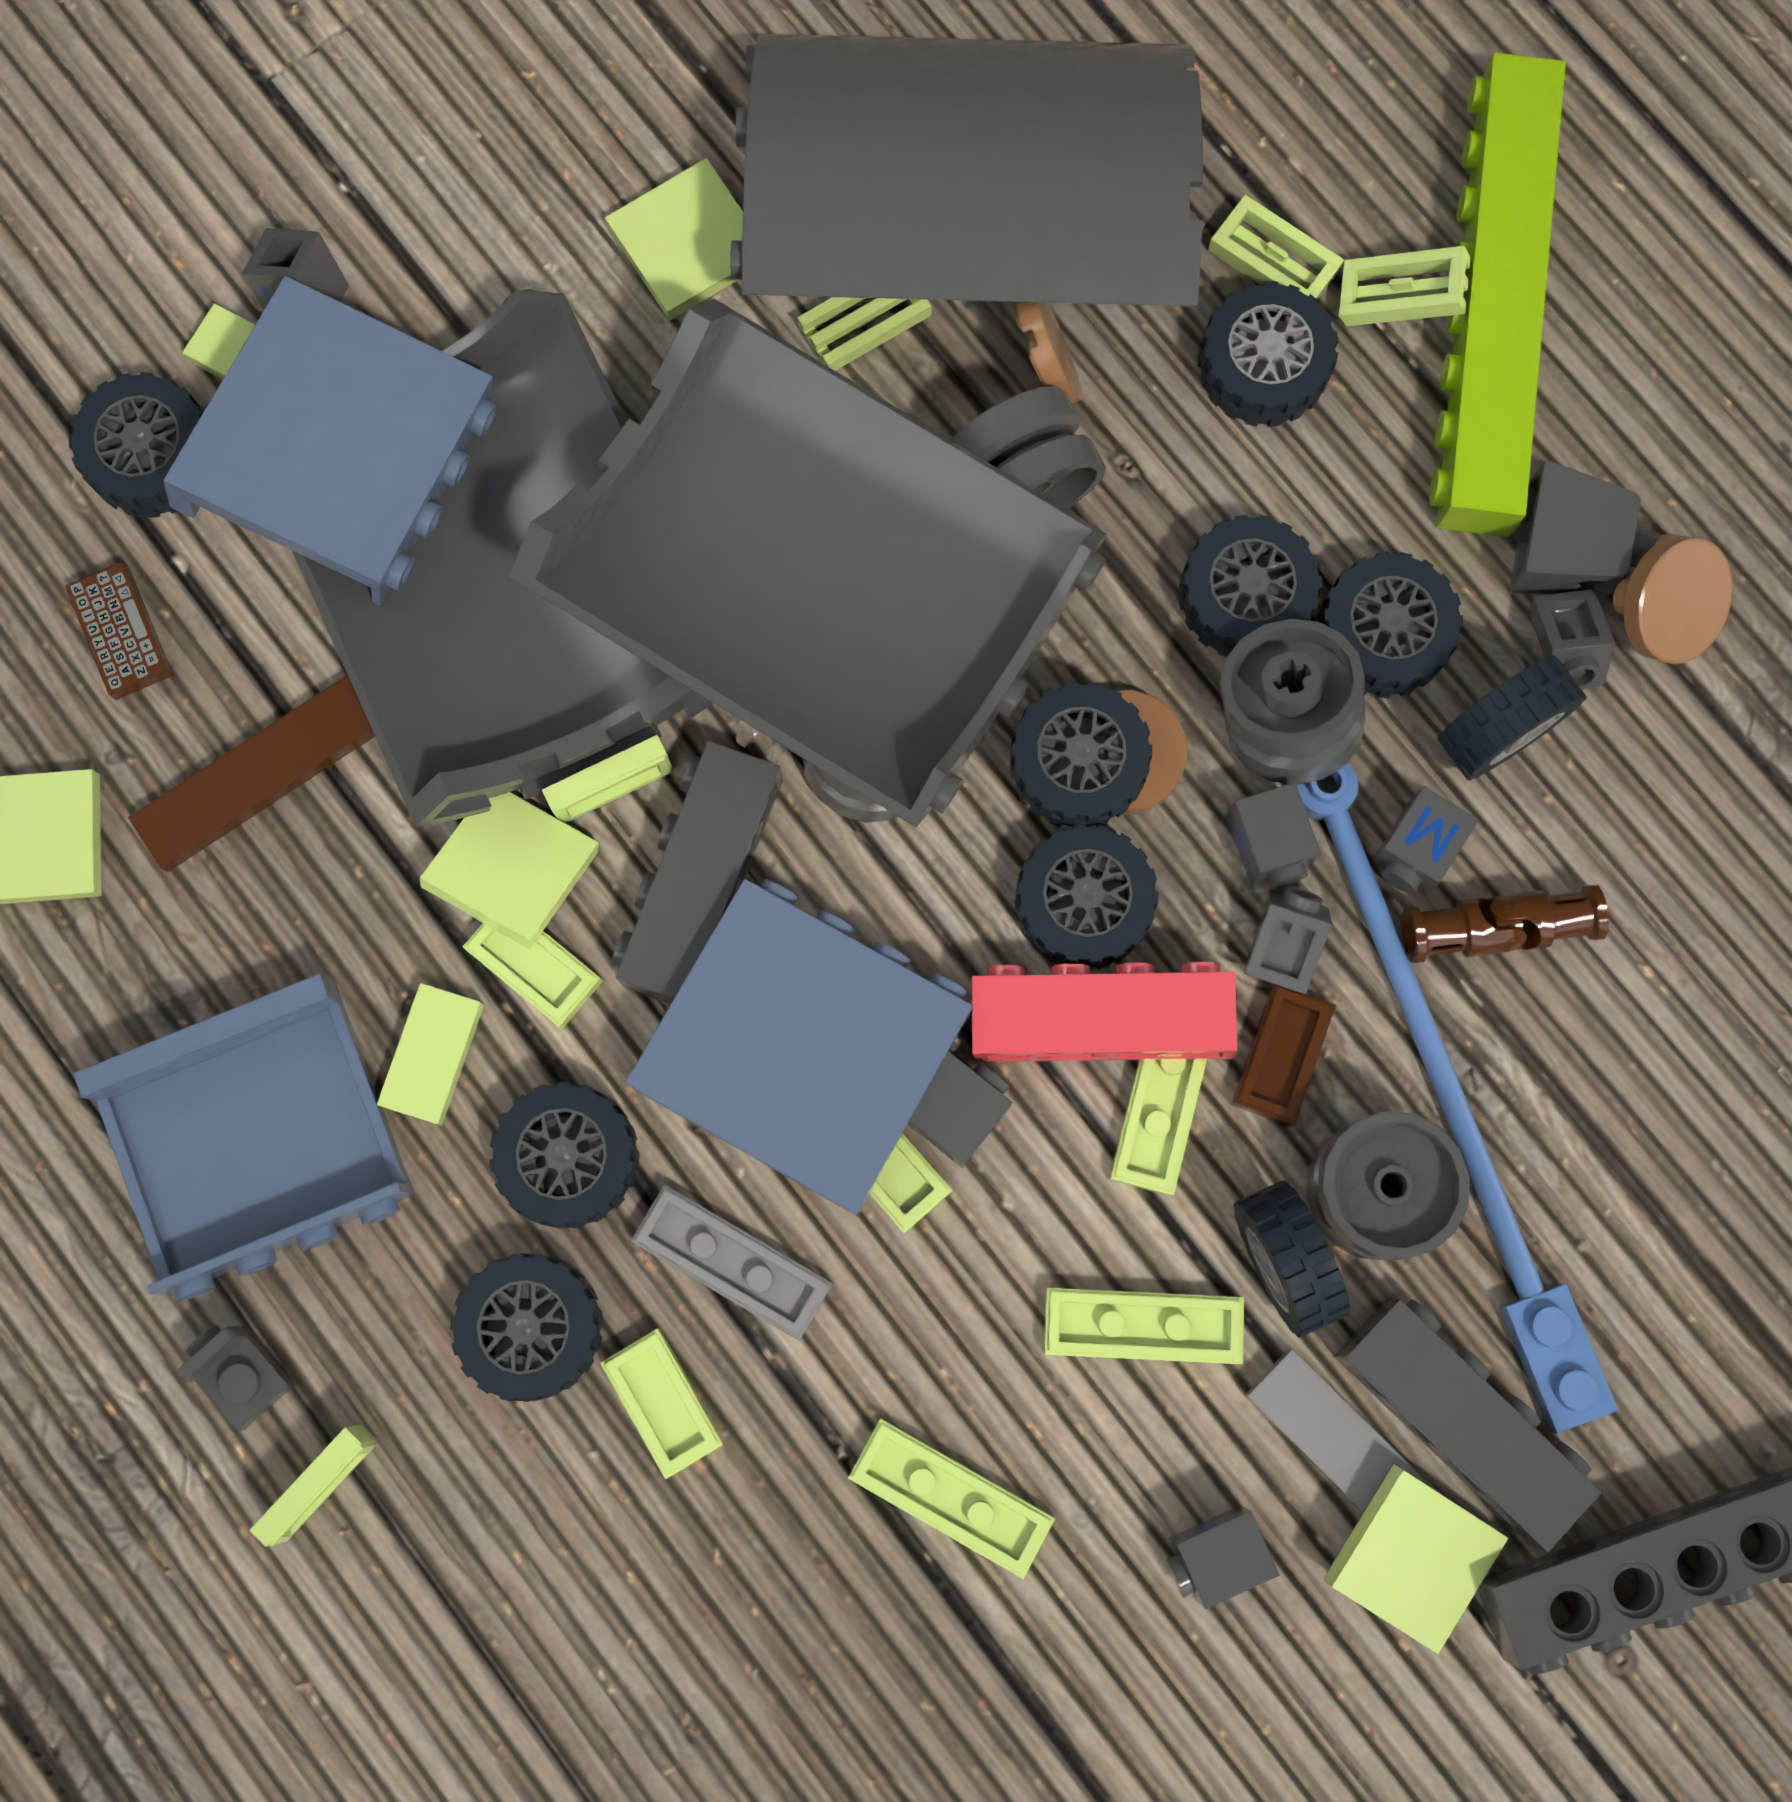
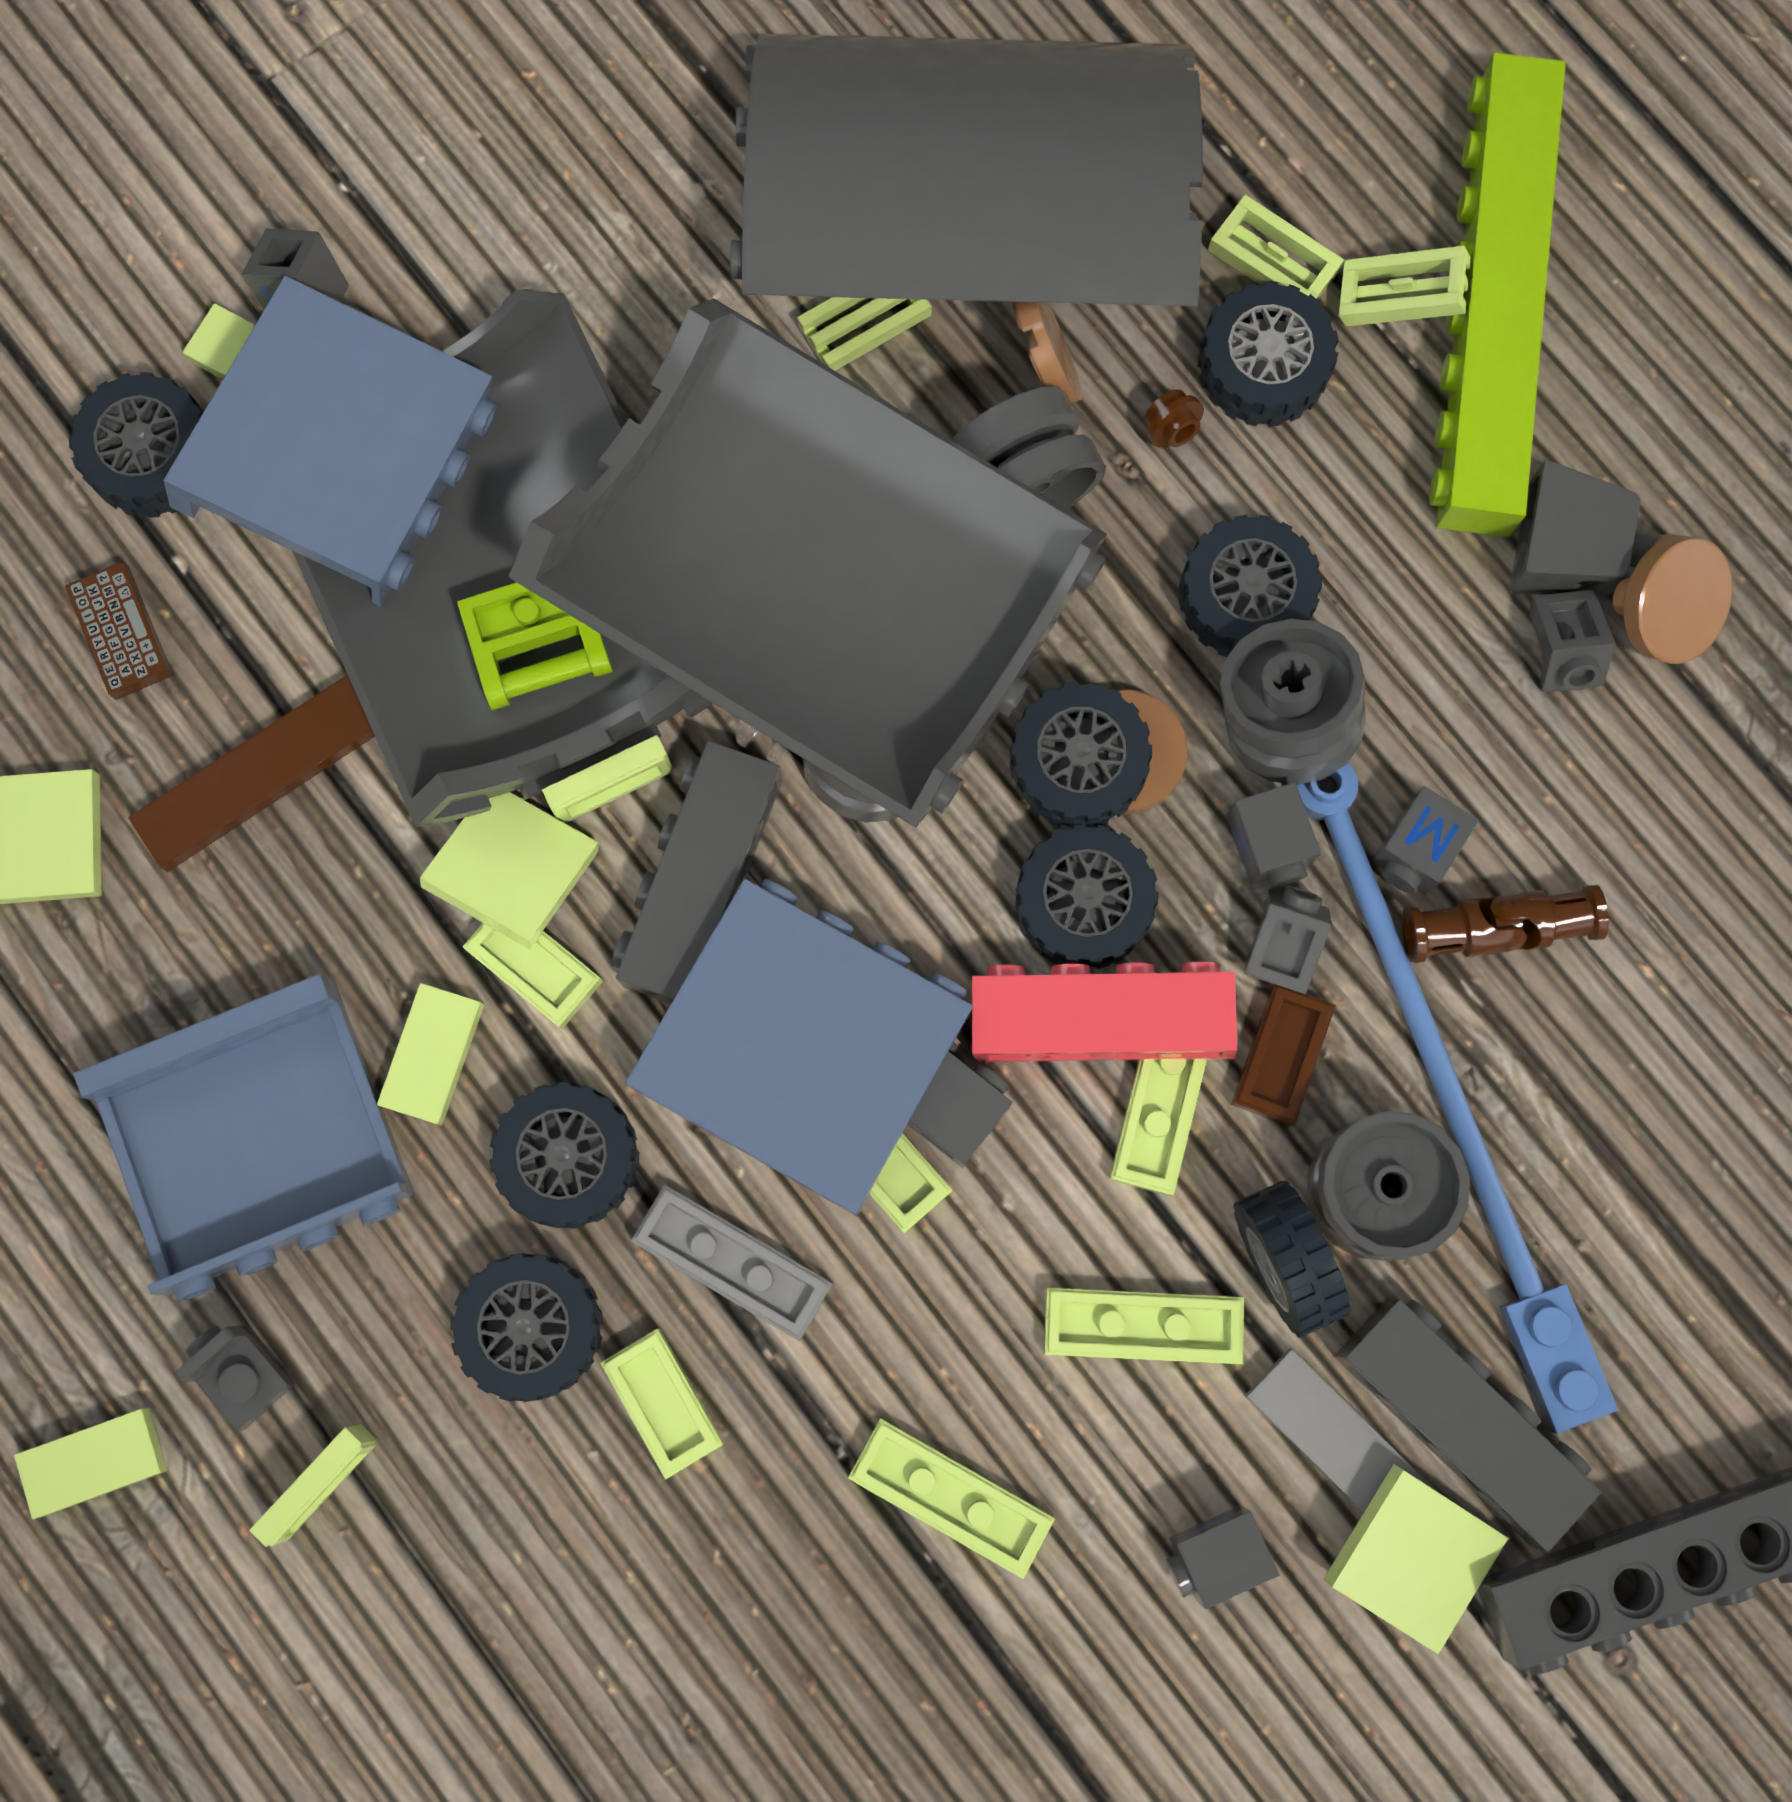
yellowish green tile [605,158,743,321] -> none
black wheel [1317,552,1463,698] -> none
black wheel [1437,655,1587,781] -> none
none -> yellowish green tile [14,1408,168,1520]
none -> lime plate [457,582,613,711]
none -> reddish brown plate [1144,390,1204,448]

